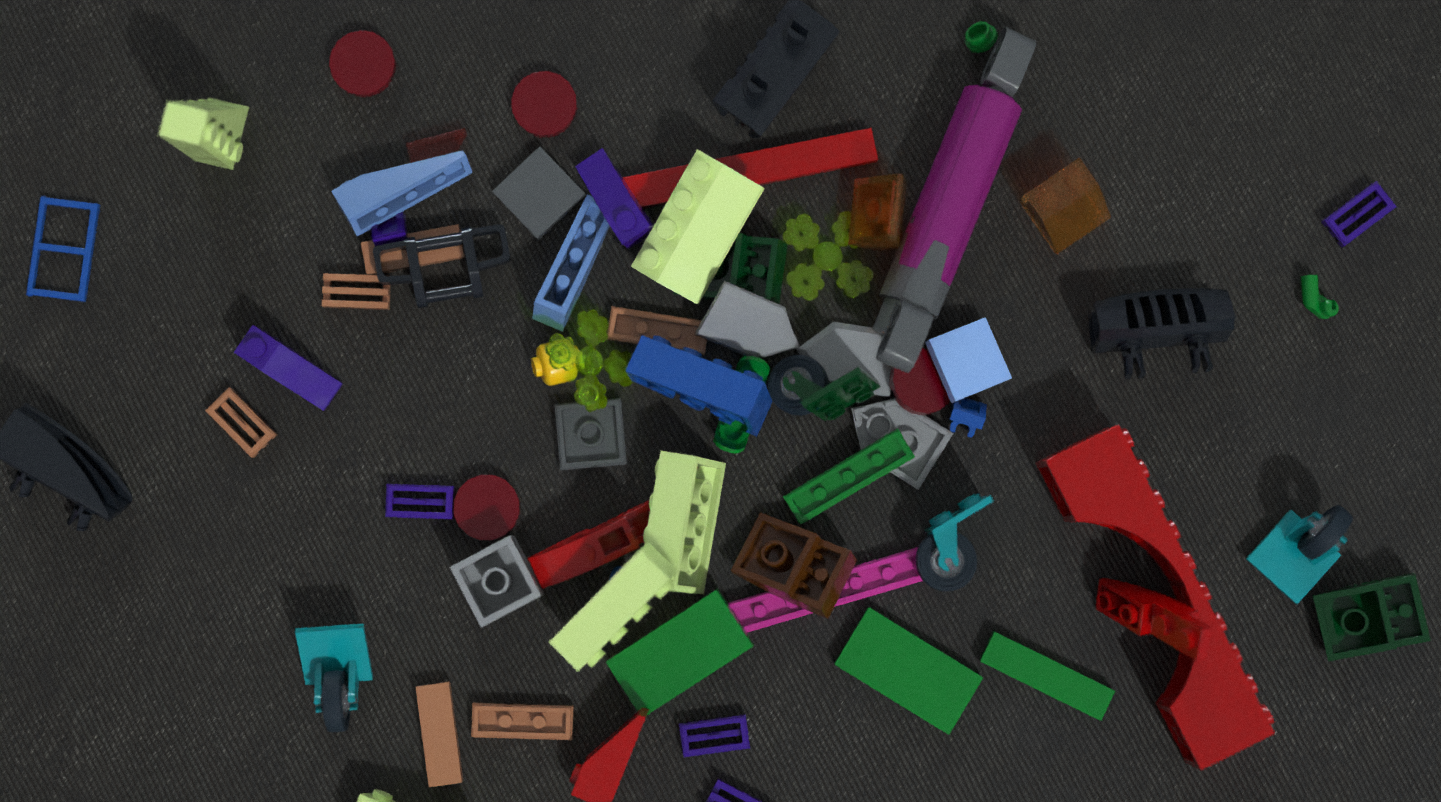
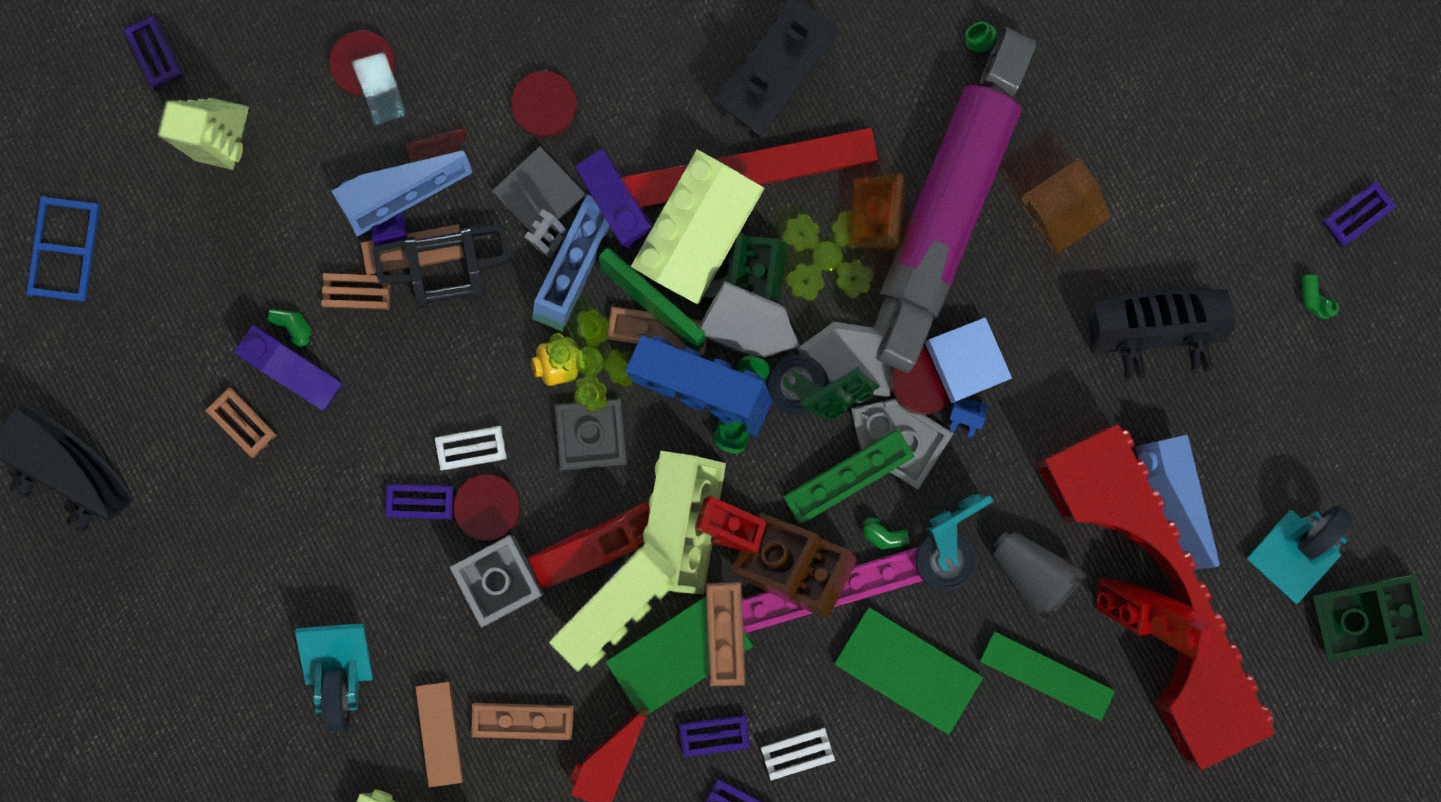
none -> dark purple tile [124,16,184,90]
none -> green arm [268,308,311,347]
none -> clear light blue slope [352,52,406,126]
none -> white tile [435,426,507,471]
none -> light grey tile [525,209,569,259]
none -> green tile [599,248,705,352]
none -> red slope [695,496,767,553]
none -> nougat tile [706,582,746,686]
none -> white tile [761,727,835,780]
none -> green arm [862,517,910,549]
none -> dark grey cone [993,531,1087,623]
none -> medium blue slope [1136,434,1220,570]

